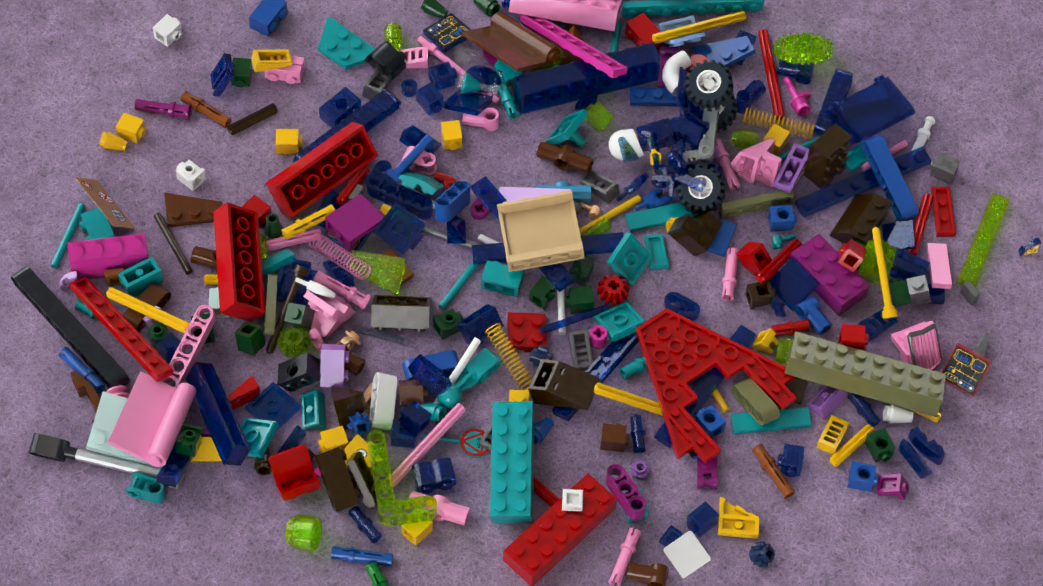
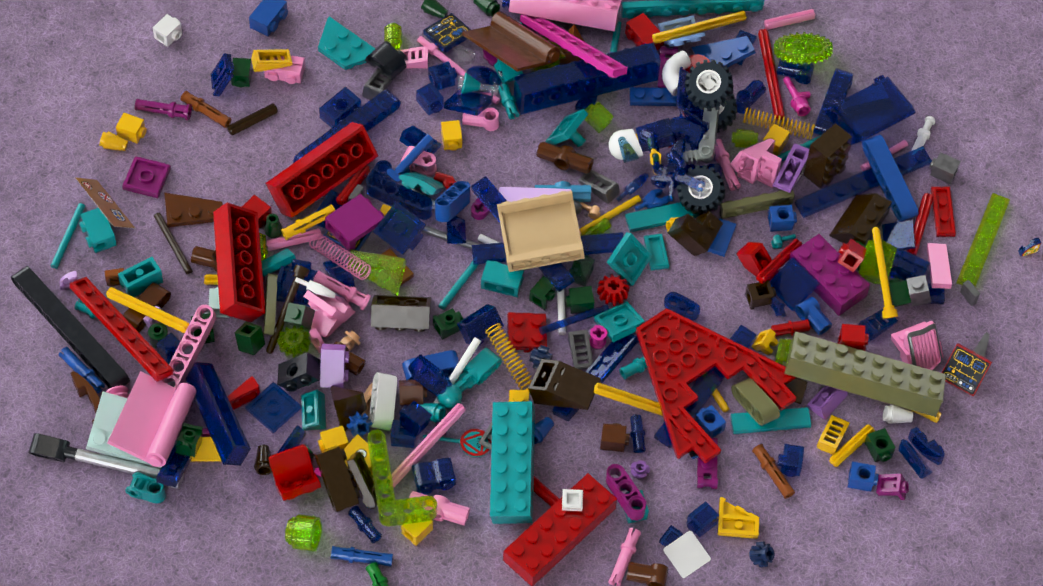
dark pink slope [67,233,149,280] -> none
white brick [176,160,206,191] -> none
teal tile [228,418,279,458] -> none
yellow brick [275,129,303,154] -> none
sand blue piece [355,325,410,346] -> none
clear blue bush [401,79,417,97] -> none
bright pink pin [721,248,739,301] -> none
teal tile [845,143,868,174] -> none
clear blue pin [847,393,881,427] -> none
none -> magenta tile [122,156,171,198]
none -> bright pink axle [764,9,815,30]

